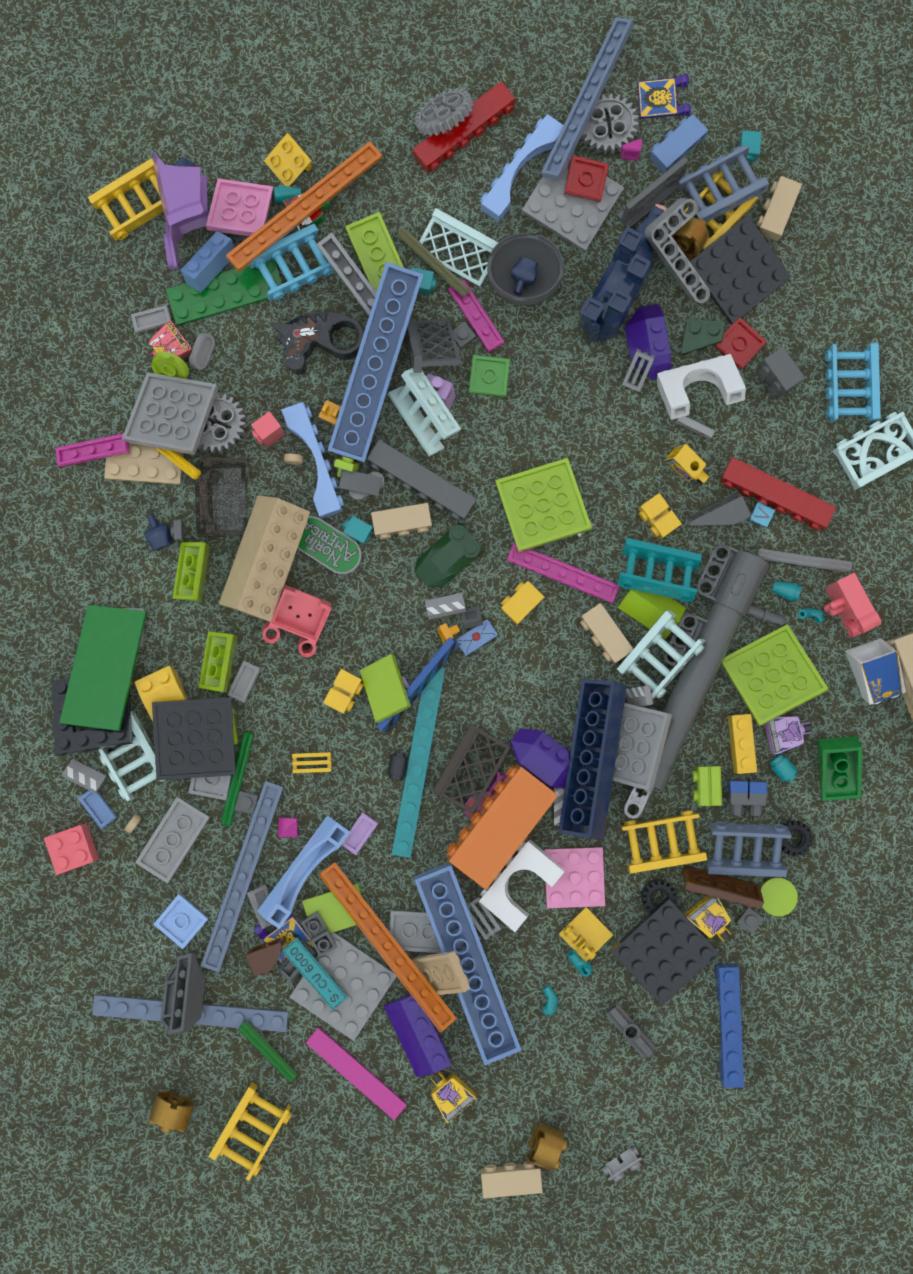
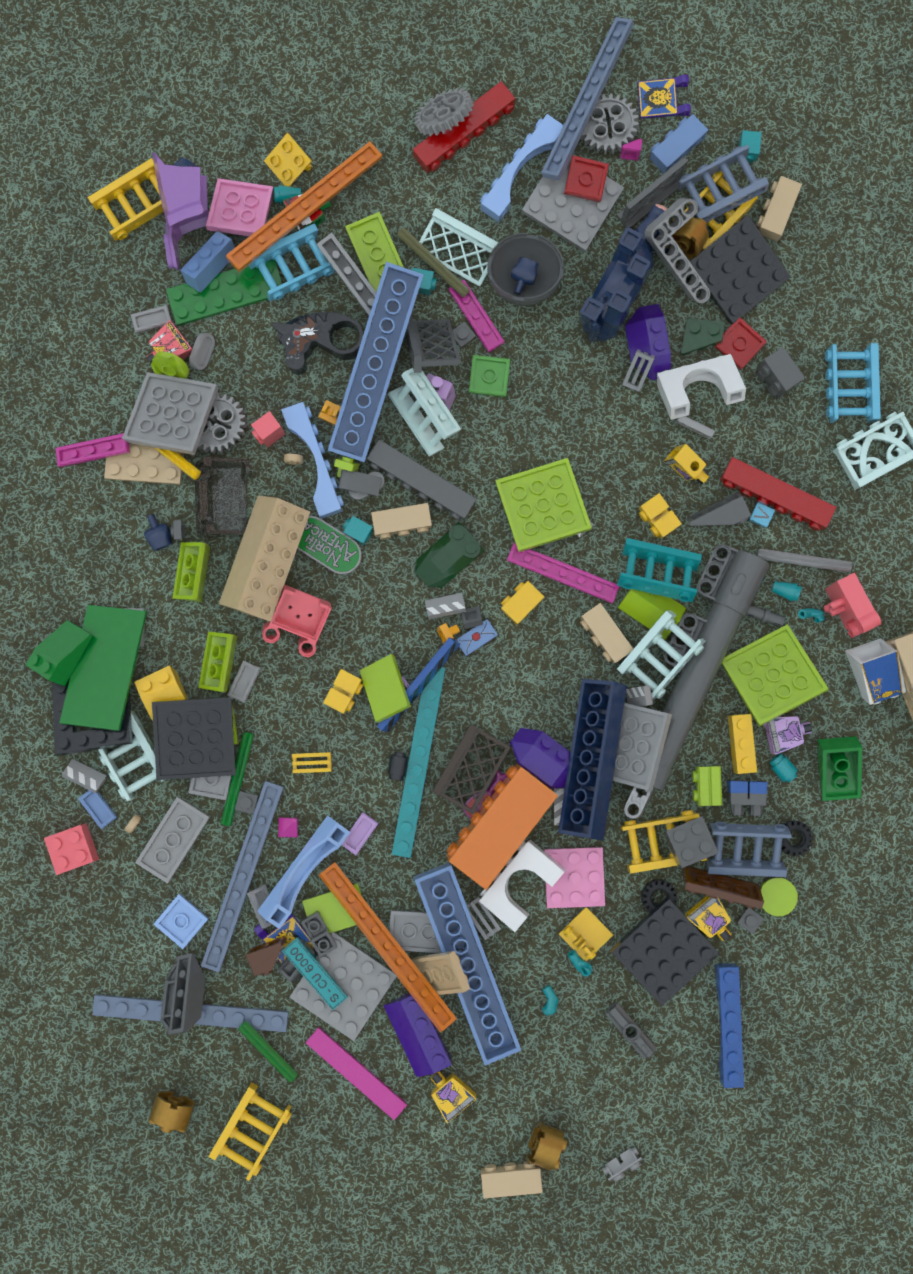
none -> green slope [26,620,93,686]
none -> dark grey brick [663,816,719,870]

